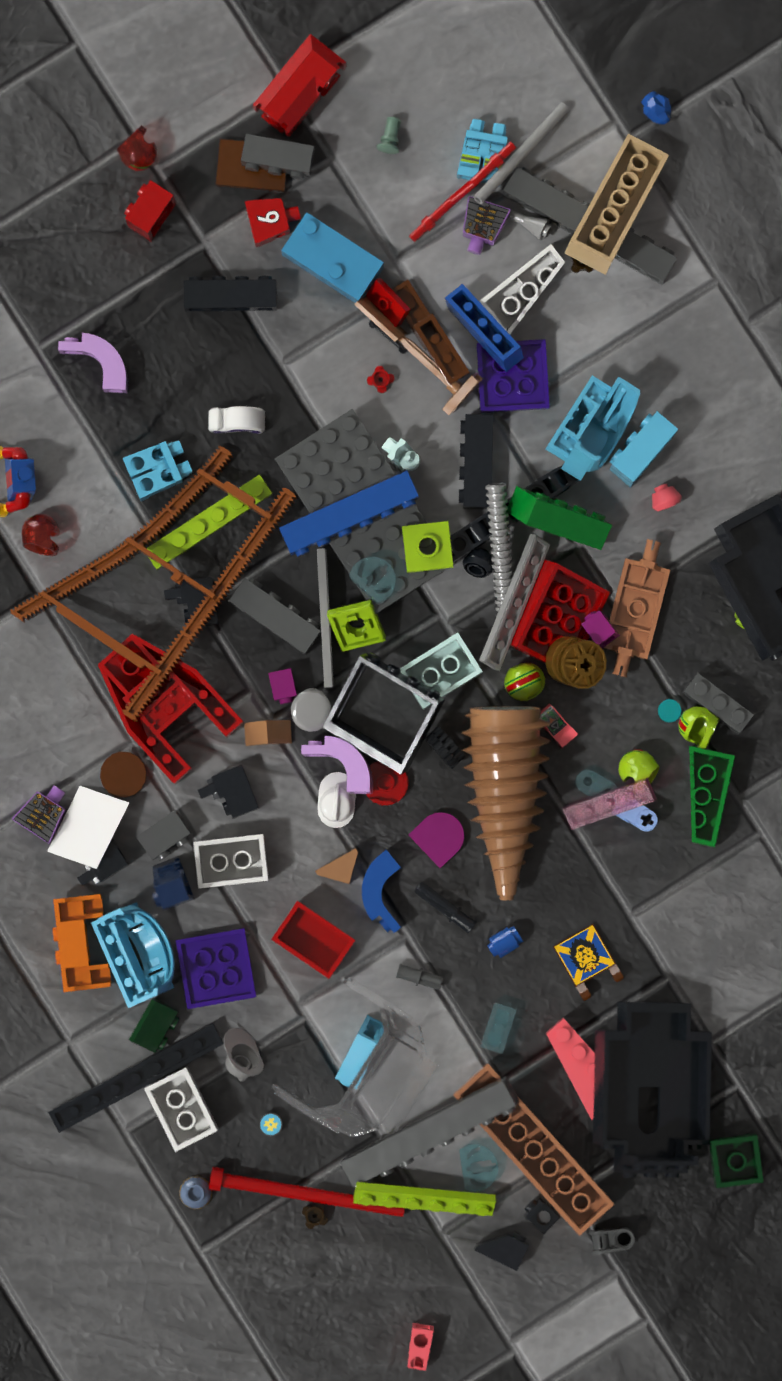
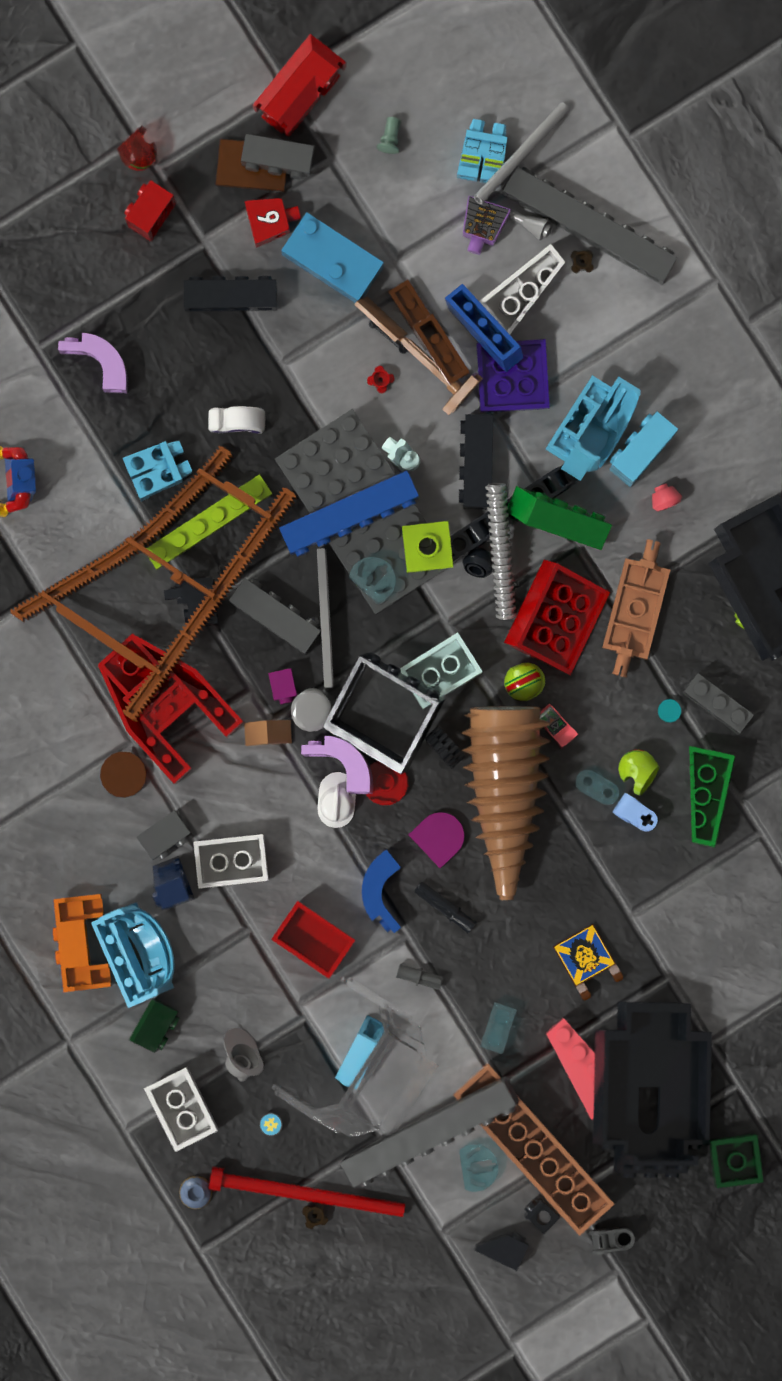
torso [12,785,66,844] -> none
clear red helmet [21,514,60,556] -> none
white sticker [47,786,129,869] -> none
black plate [48,1024,224,1133] -> none
black hinge [77,838,129,886] -> none
dark purple plate [176,928,257,1009] -> none
black hinge [198,765,259,819] -> none
medium nougat slope [315,848,358,884] -> none
lime piece [327,600,386,652] -> none
lime plate [353,1182,496,1216] -> none
red plate [366,278,411,327] -> none
coral leg [407,1323,434,1371] -> none
red bar [409,141,517,242] -> none
light grey tile [479,534,551,671] -> none
blue brick [487,926,523,958] -> none
pearl gold wheel [545,636,607,689] -> none
clear pink plate [563,778,657,830] -> none
tan brick [564,134,669,275] -> none
magenta brick [581,610,620,649] -> none
blue rock [641,91,671,125] -> none
lime helmet [678,706,719,749] -> none

